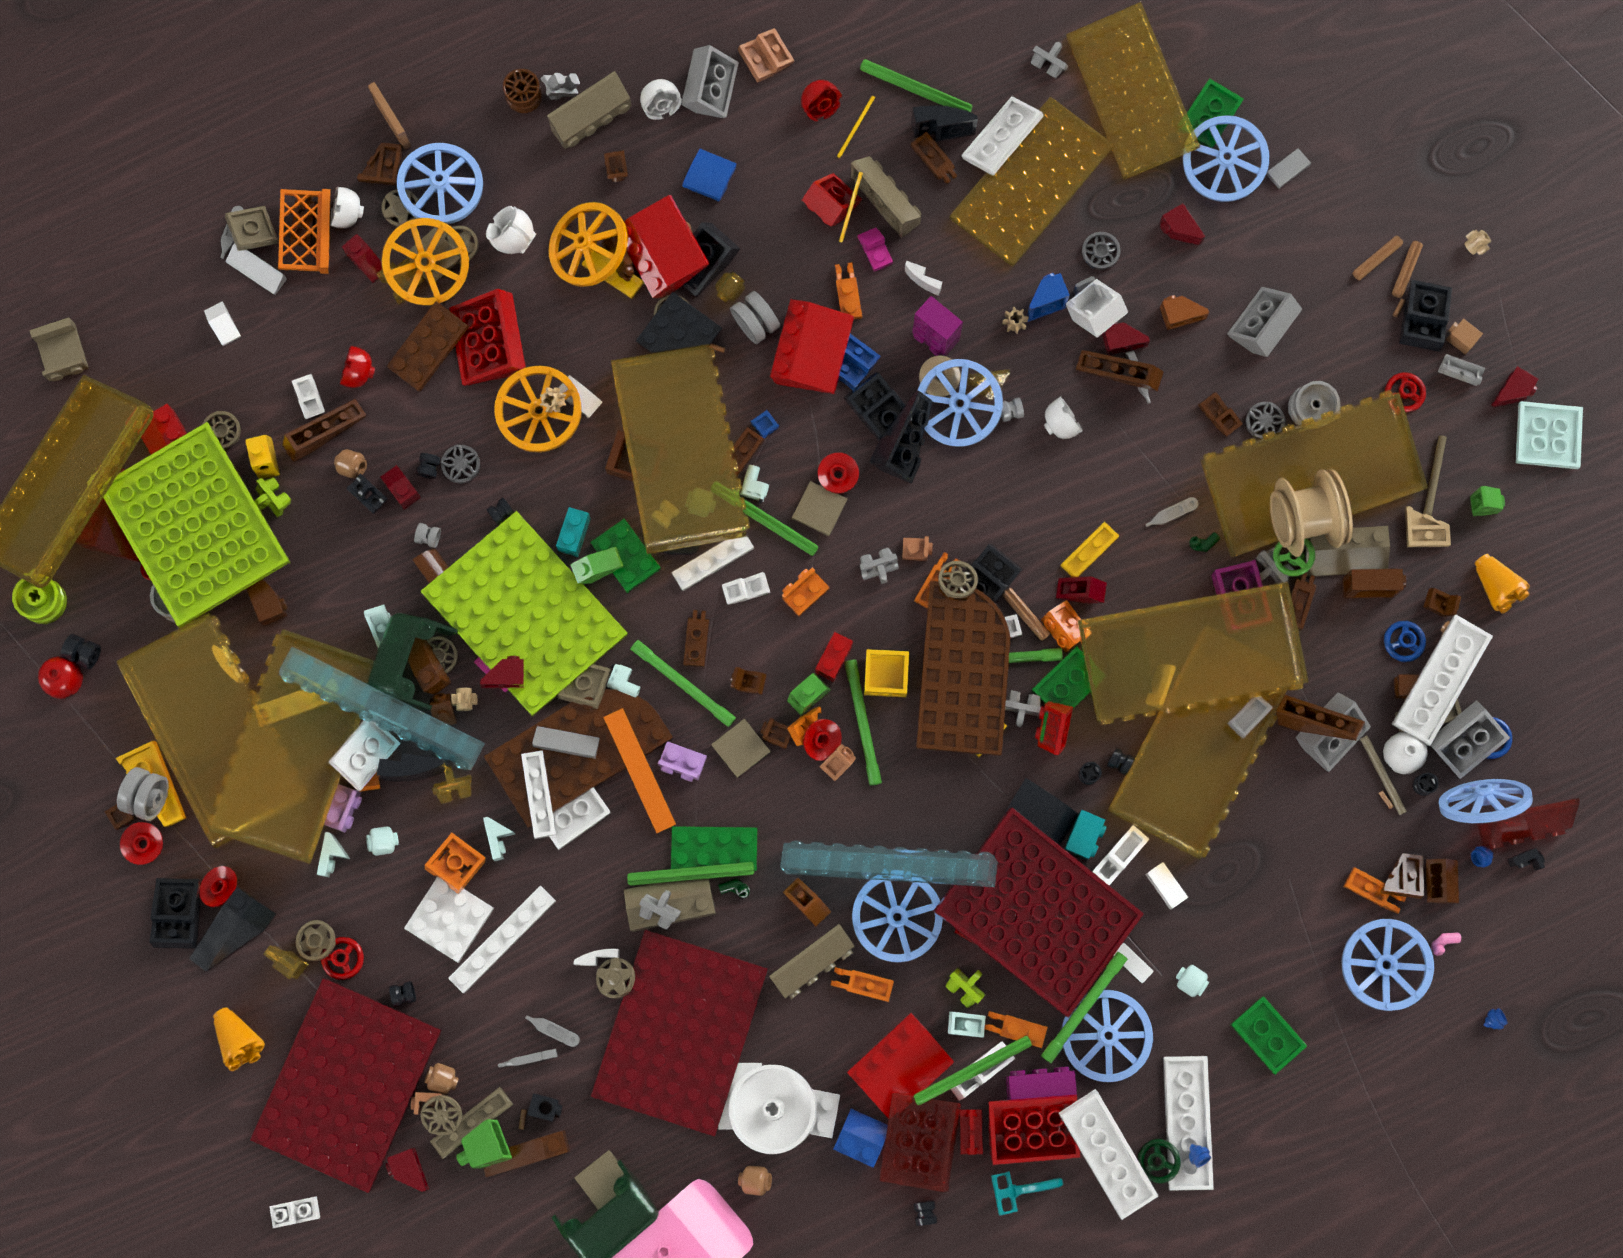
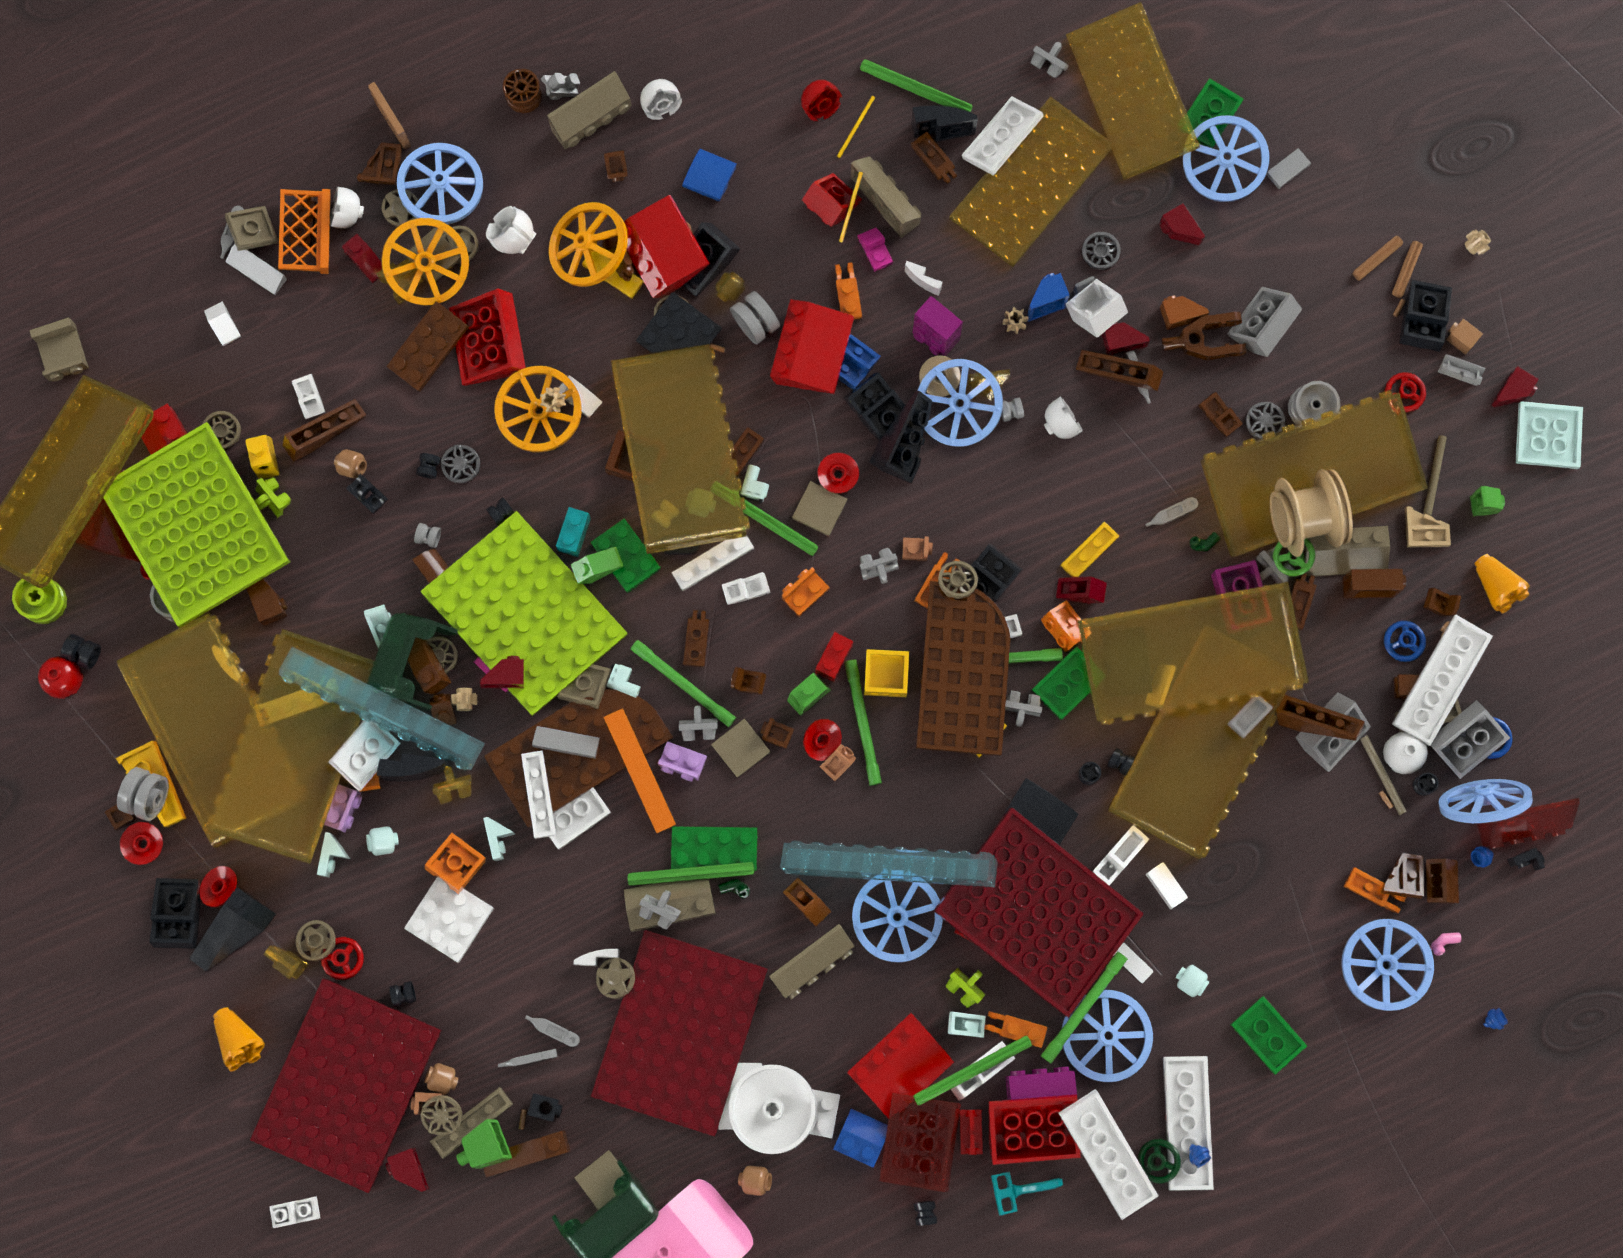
red cylinder [340,346,375,388] -> none
dark red slope [380,465,421,510] -> none
white plate [448,886,556,993] -> none
light grey slope [681,45,739,118] -> none
nougat slope [738,28,794,82] -> none
blue tile [750,410,779,438] -> none
orange slope [787,706,821,746] -> none
orange hinge [831,967,894,1002] -> none
medium nougat axle [1003,588,1050,641] -> none
red slope [1035,701,1073,755] -> none
teal brick [1064,810,1107,861] -> none
none -> light grey hips [679,706,718,741]
none -> reddish brown piece [1162,312,1247,361]

